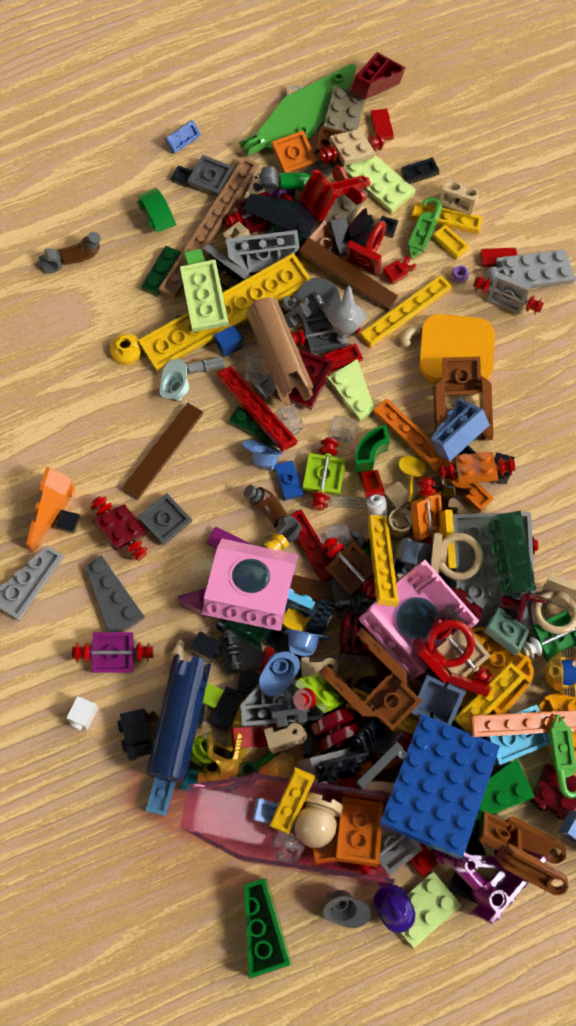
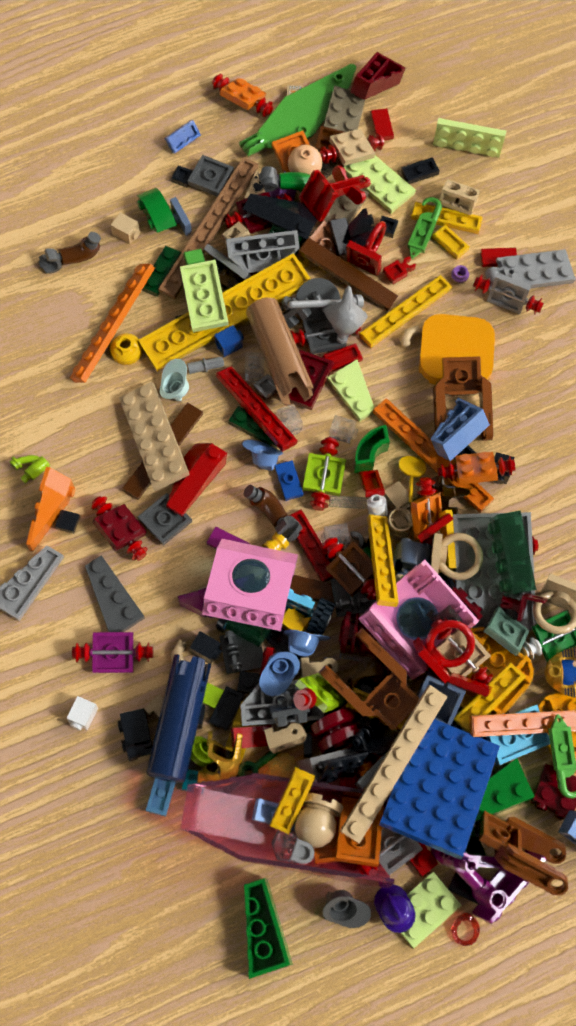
none -> lime plant [9,455,50,484]
none -> orange plate [70,263,155,383]
none -> tan brick [111,212,140,244]
none -> tan plate [119,382,190,491]
none -> red wedge [166,443,227,517]
none -> sand blue plate [170,197,192,236]
none -> orange plate [212,74,273,117]
none -> light nougat cylinder [288,145,322,175]
none -> light grey piece [288,294,364,308]
none -> light grey tile [289,839,314,864]
none -> tan plate [340,685,447,844]
none -> red tile [417,513,453,542]
none -> yellowish green plate [433,118,506,158]
none -> clear red piece [451,913,480,946]

